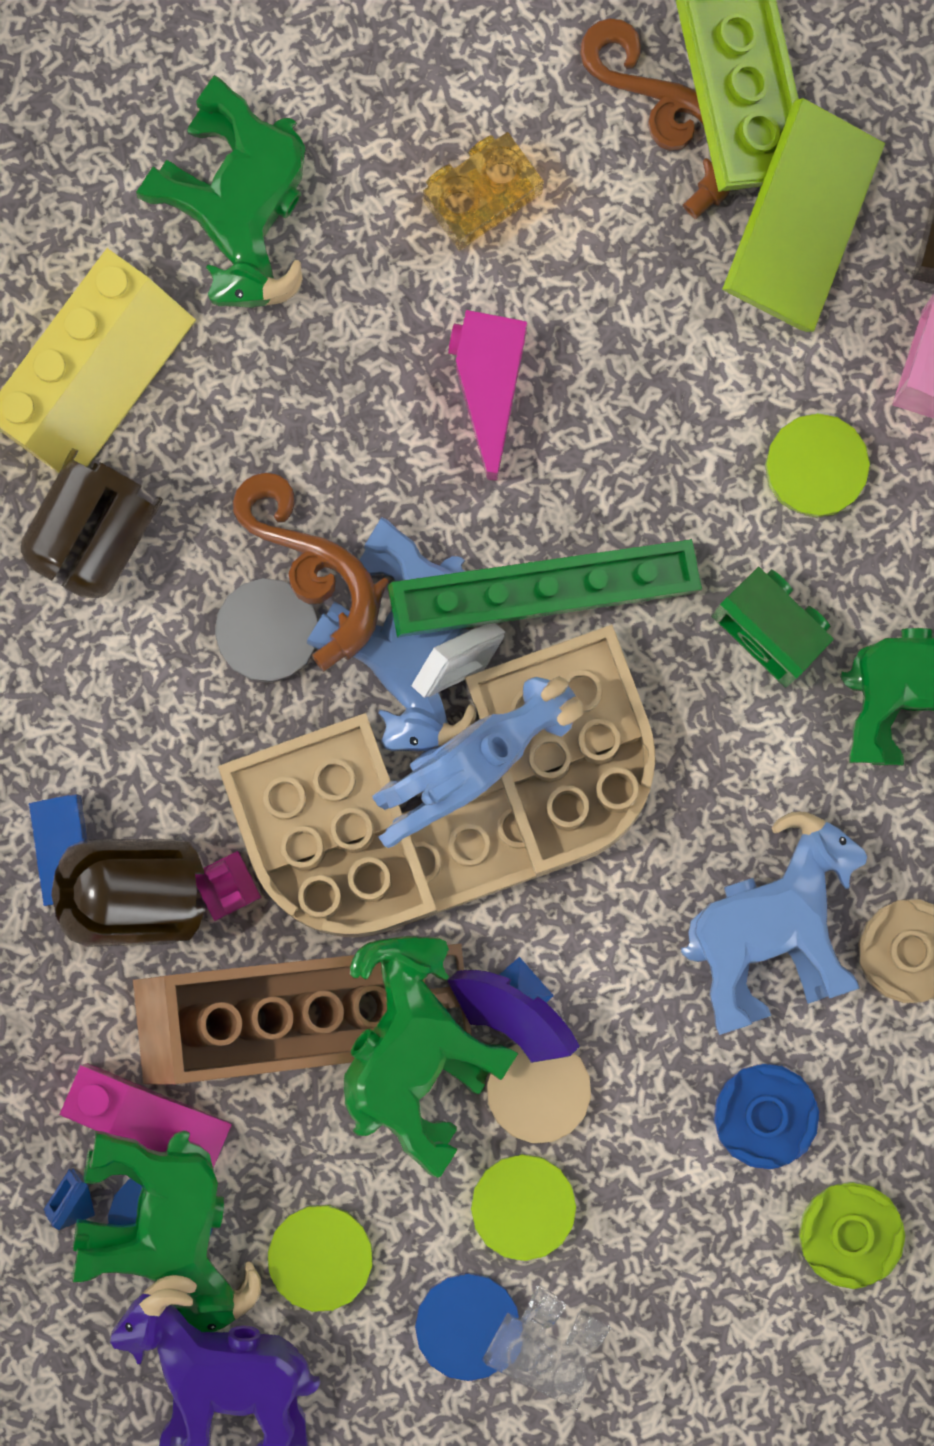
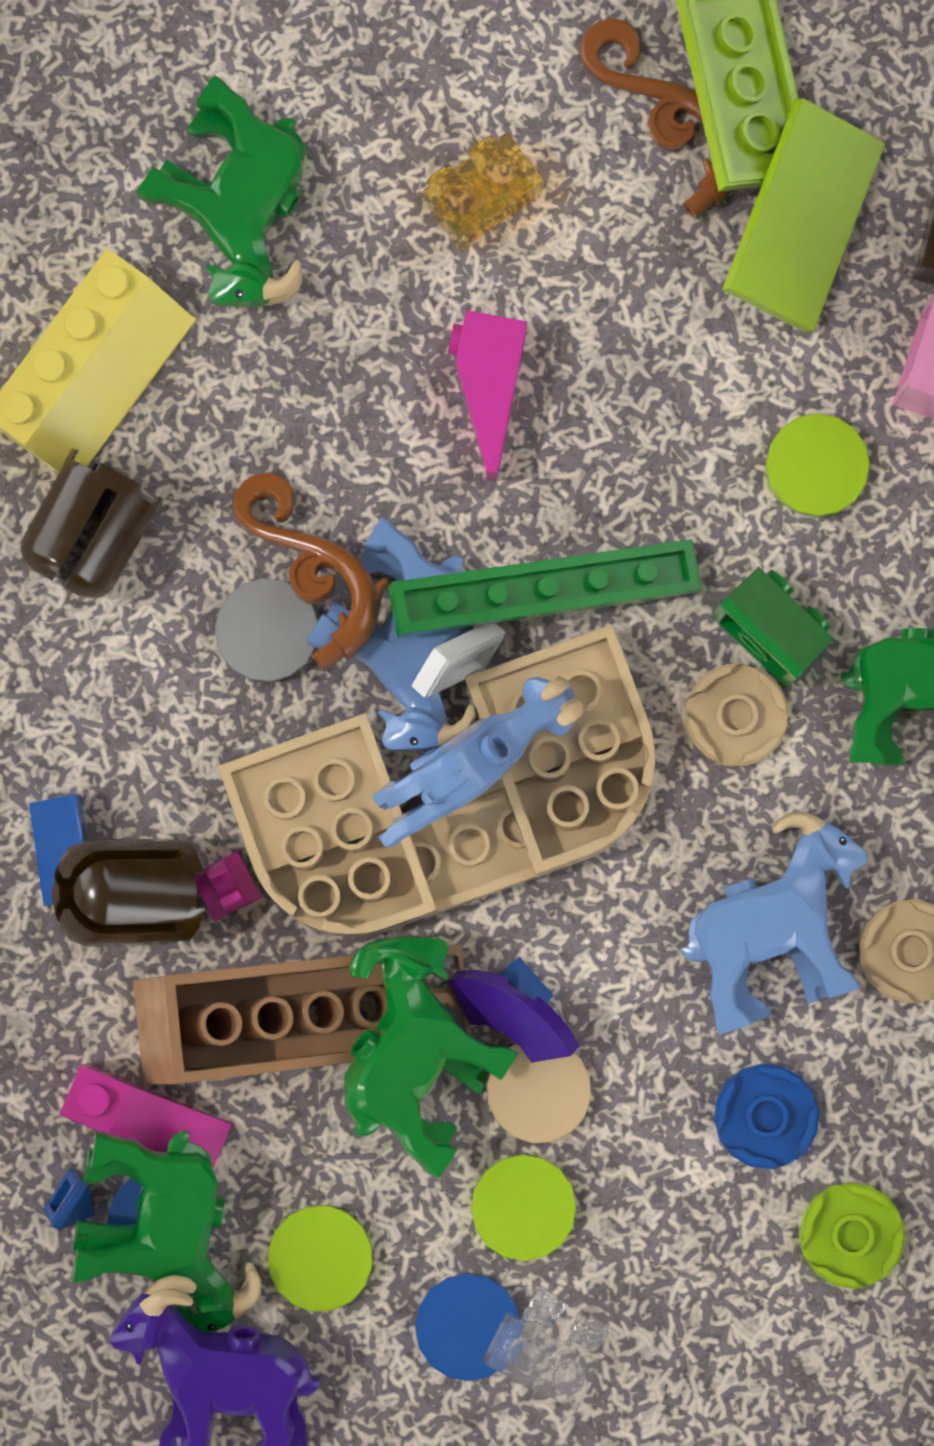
none -> tan tile [685,664,788,767]

